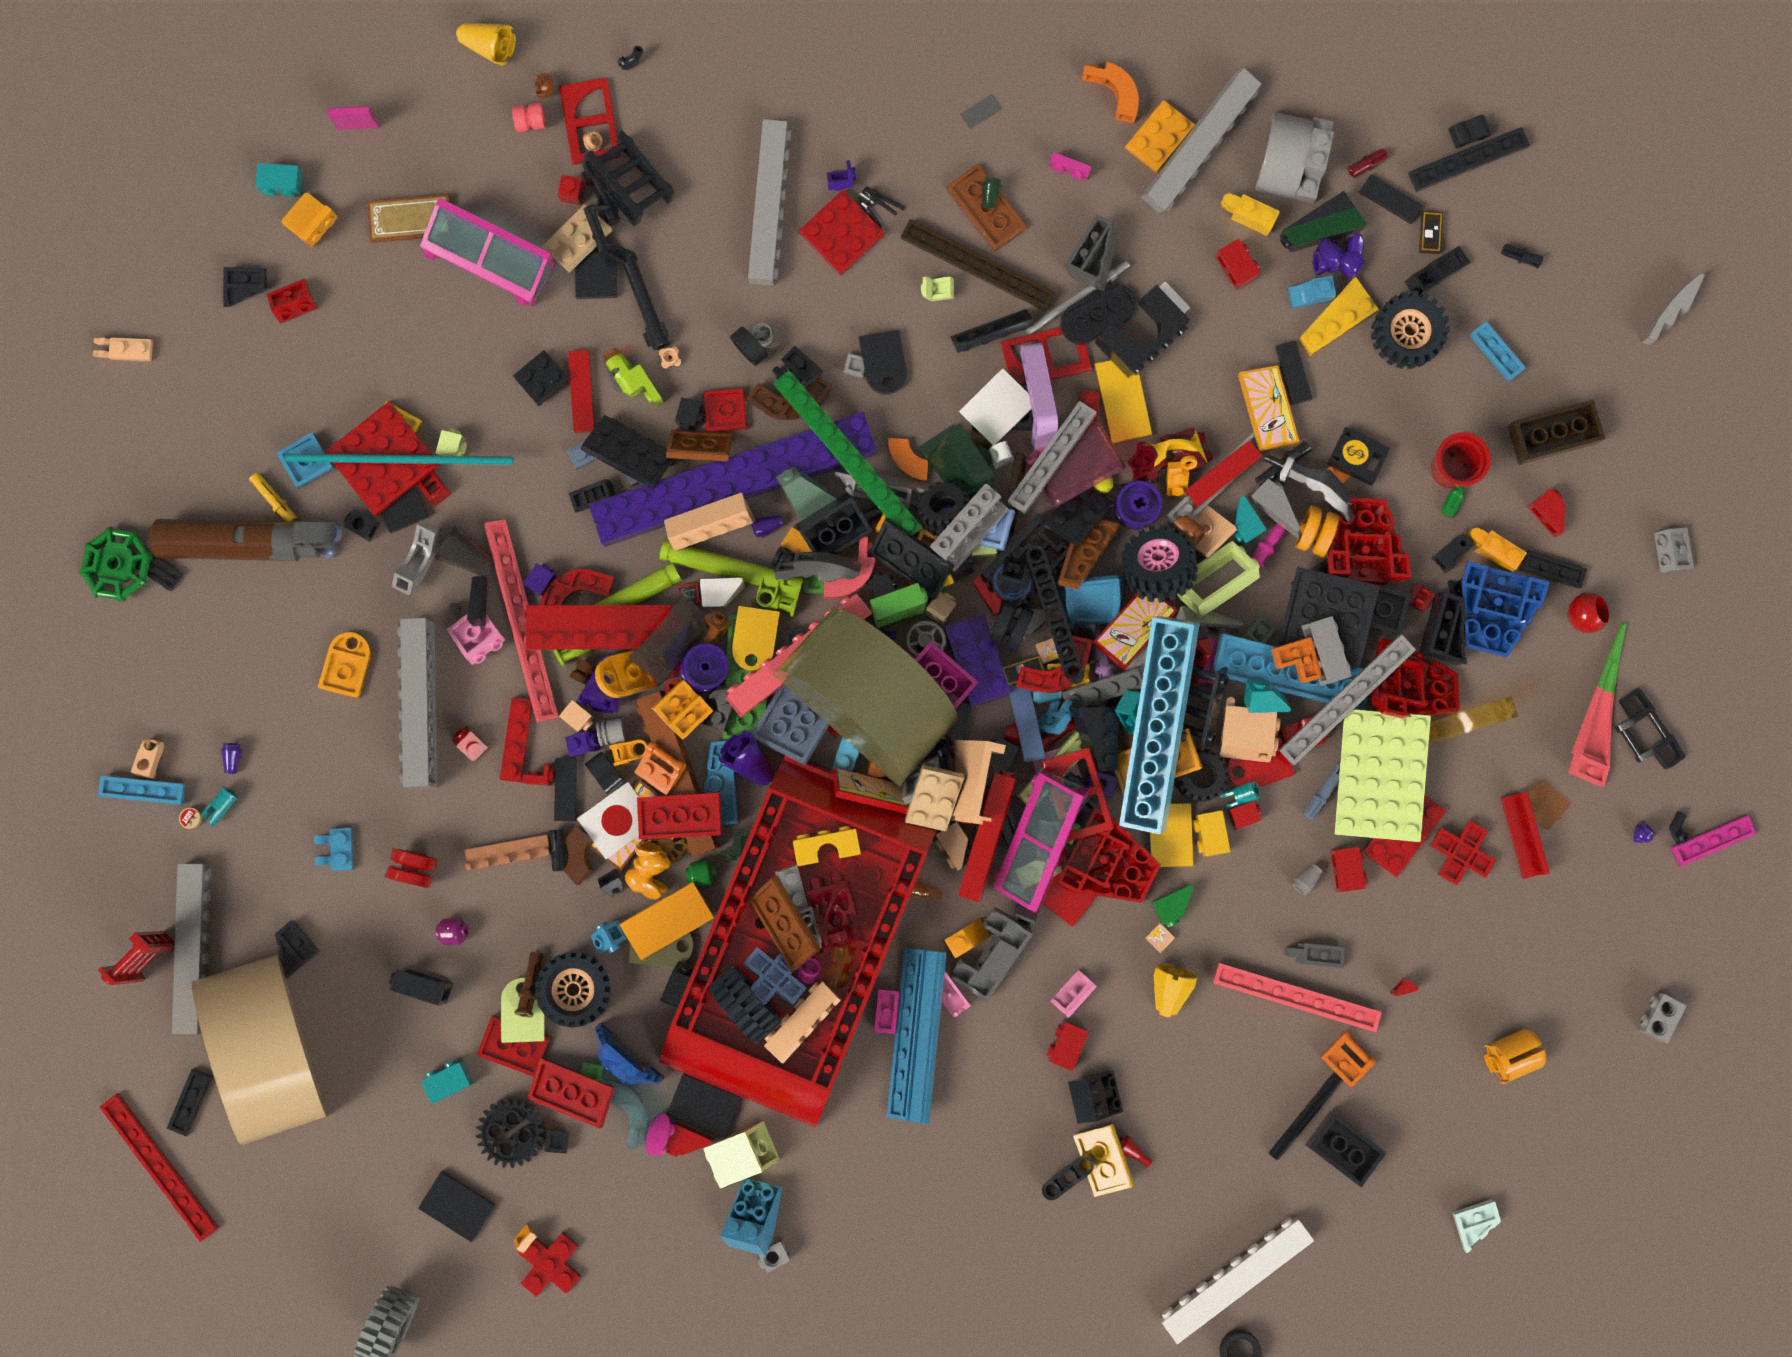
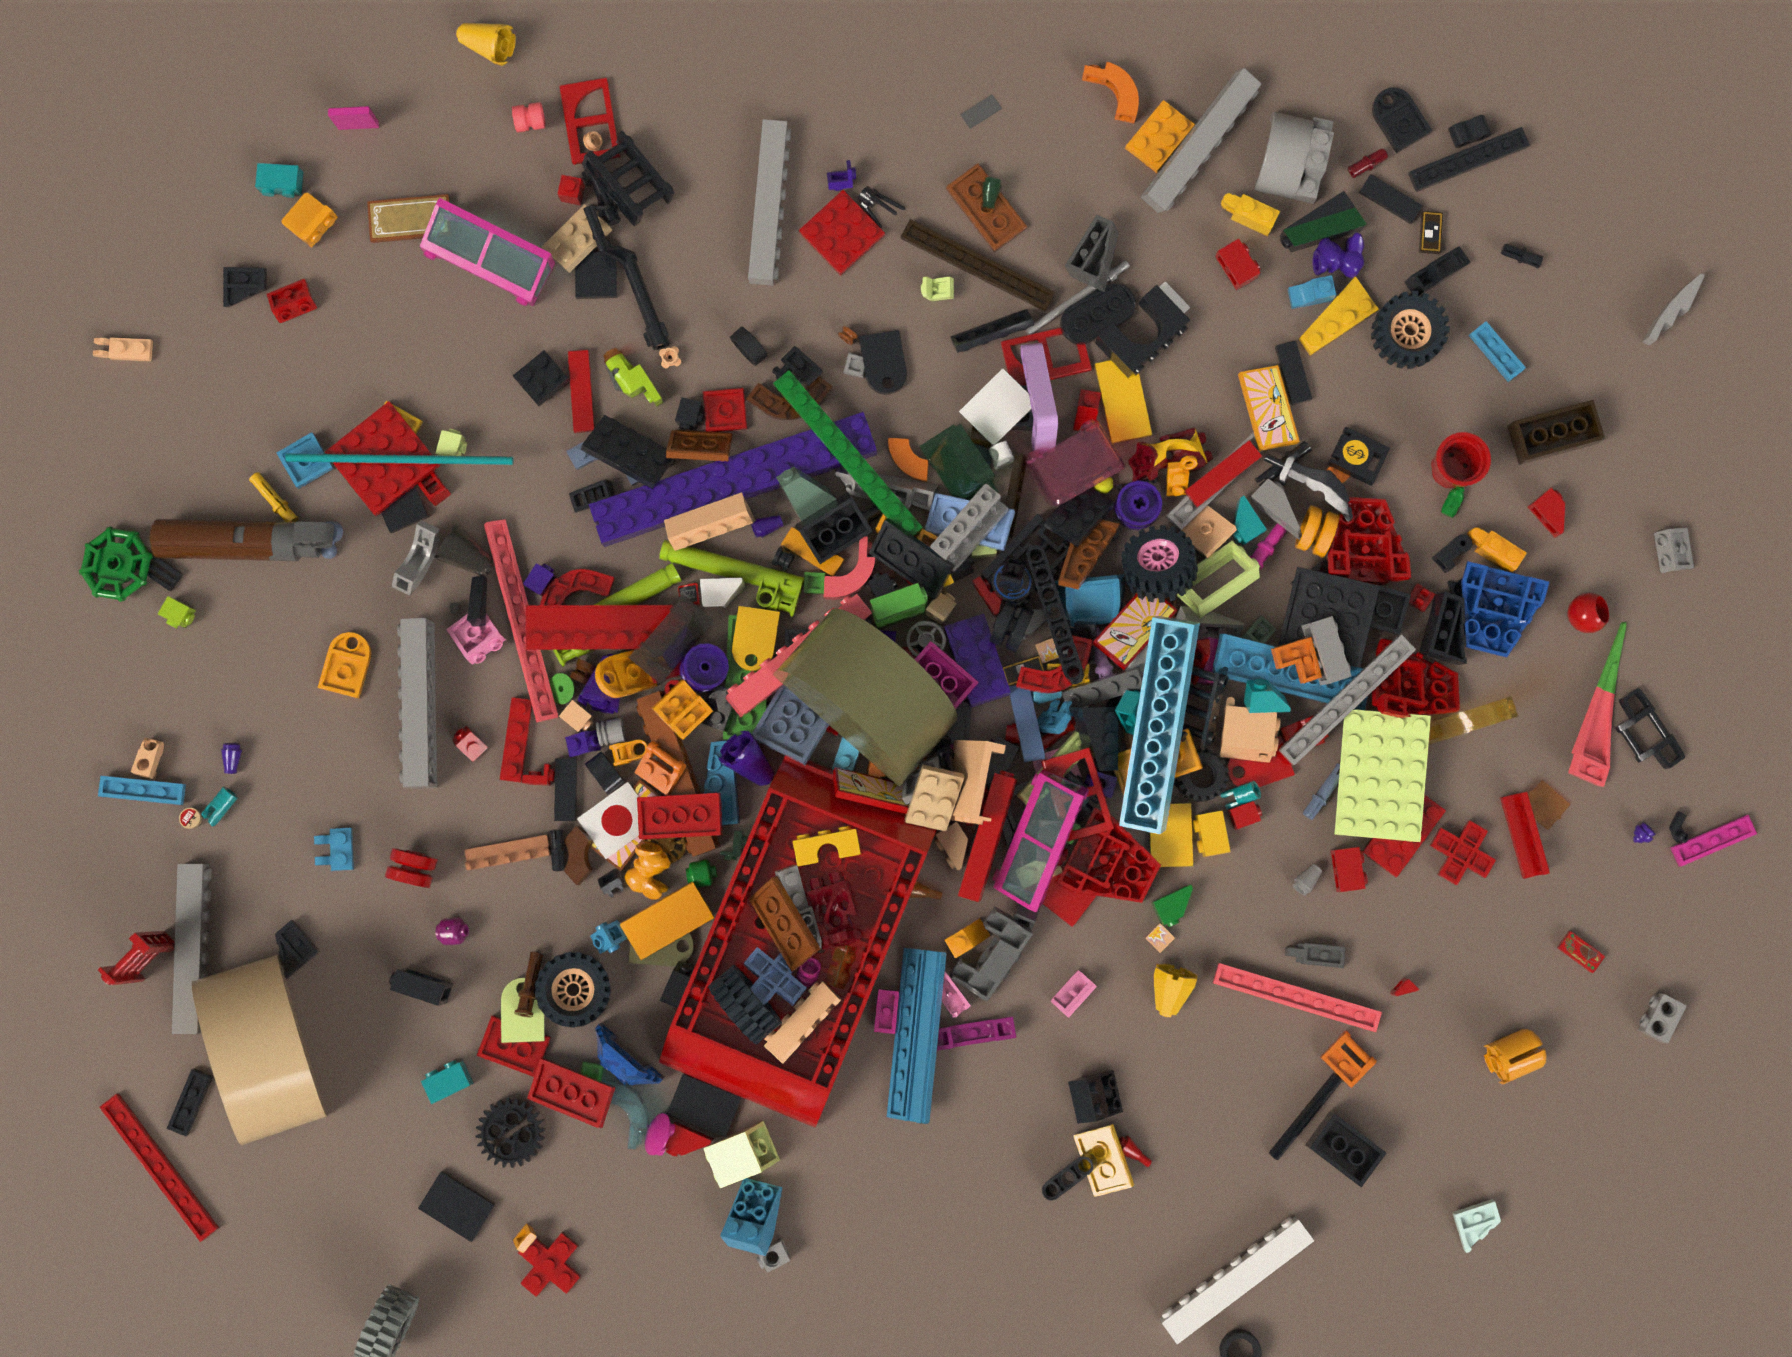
black brick [343,509,380,542] -> none
dark orange plate [535,72,553,99] -> none
black plate [545,1129,569,1154] -> none
black arm [617,46,644,70] -> none
dark orange bracket [703,610,731,645] -> none
light grey wheel [752,323,773,348] -> none
dark grey slope [774,552,861,582] -> none
black tyre [918,481,970,537] -> none
light grey plate [1008,401,1097,514] -> none
red brick [1046,1021,1089,1071] -> none
dark pink plate [1049,152,1091,180] -> none
dark orange brick [1174,515,1206,544] -> none
black tile [1520,550,1587,589] -> none
none -> lime brick [158,596,196,629]
none -> bright green piece [549,673,574,704]
none -> dark orange bush [838,326,858,345]
none -> magenta slope [937,1017,1017,1051]
none -> black tile [1372,87,1433,154]
none -> red tile [1557,931,1605,973]

